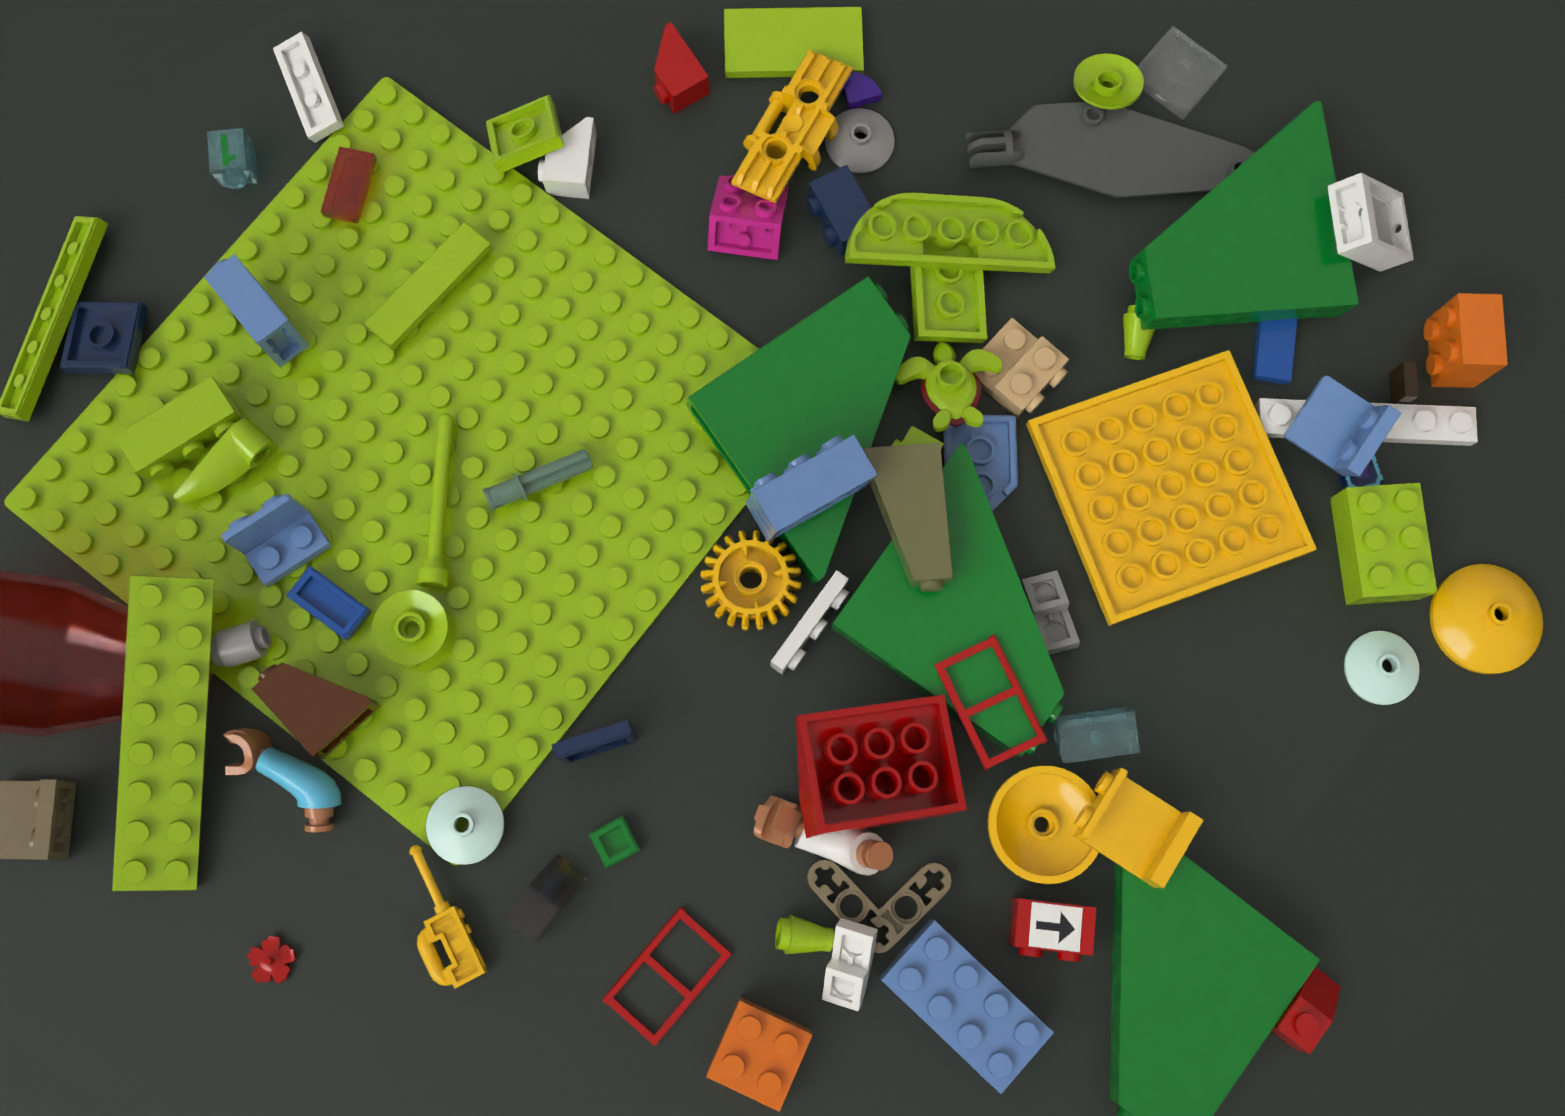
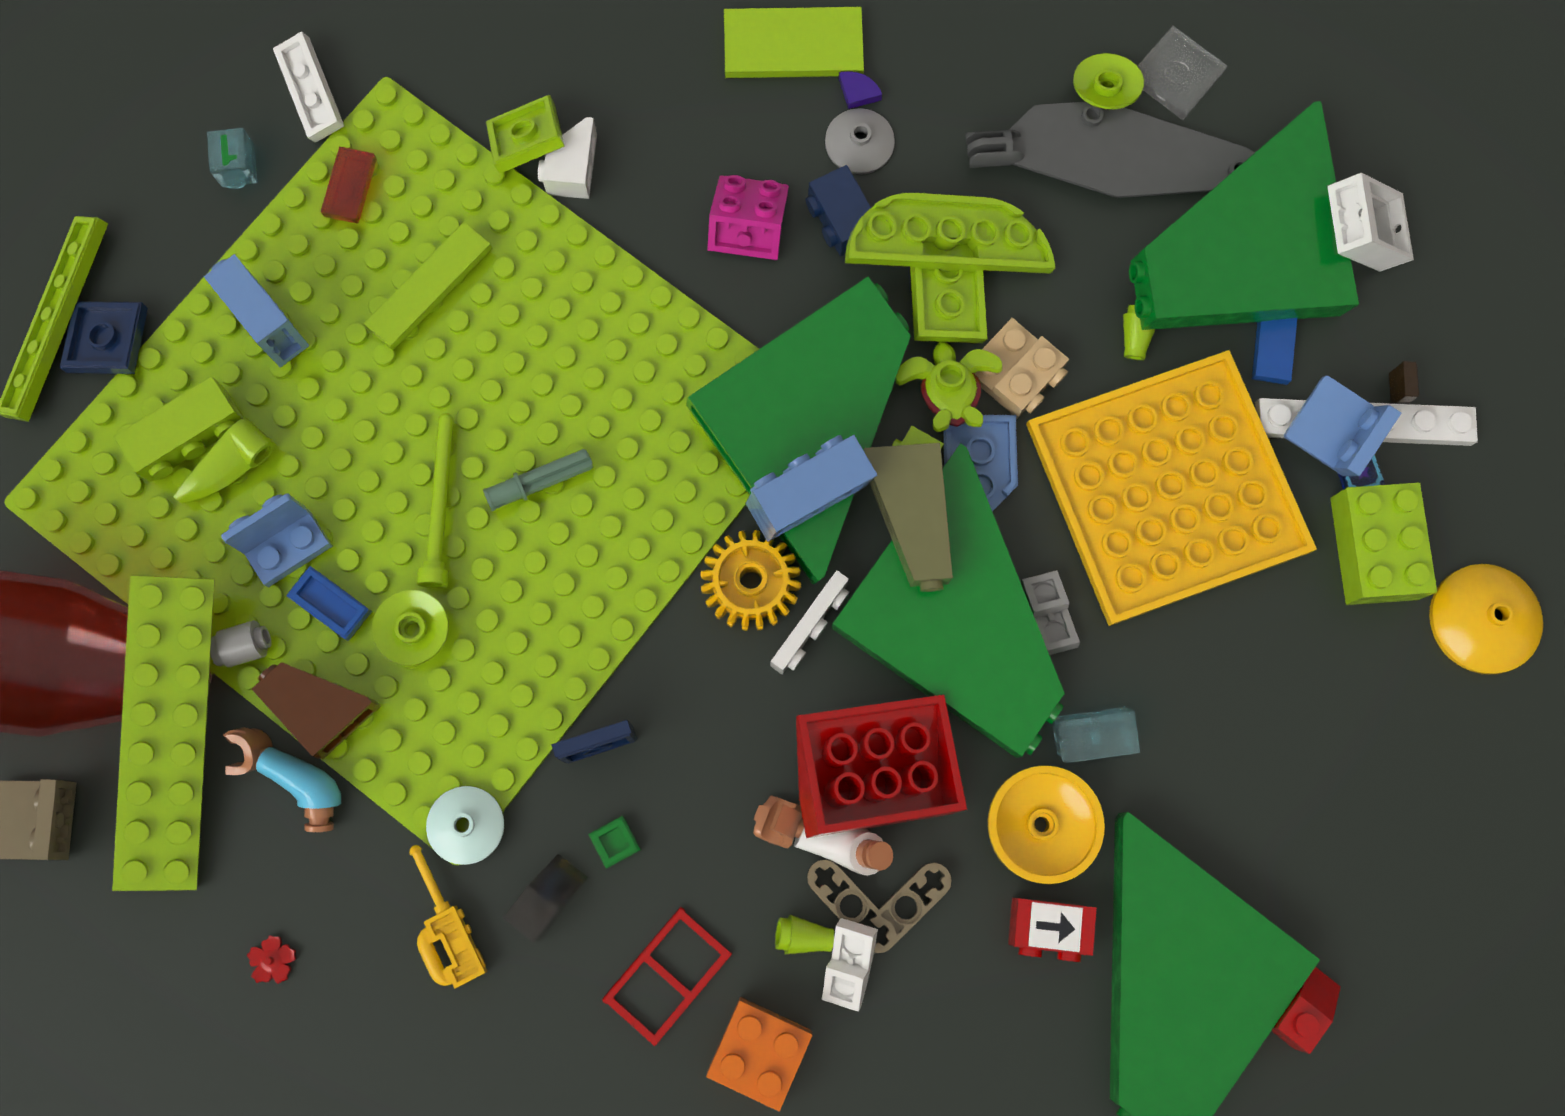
red slope [653,22,710,114] -> none
yellow piece [731,49,853,203] -> none
medium blue brick [878,919,1054,1094] -> none
red window [934,635,1048,770] -> none
yellow panel [1073,768,1204,888] -> none
light aqua dish [1344,631,1420,705] -> none
orange brick [1424,293,1508,388] -> none

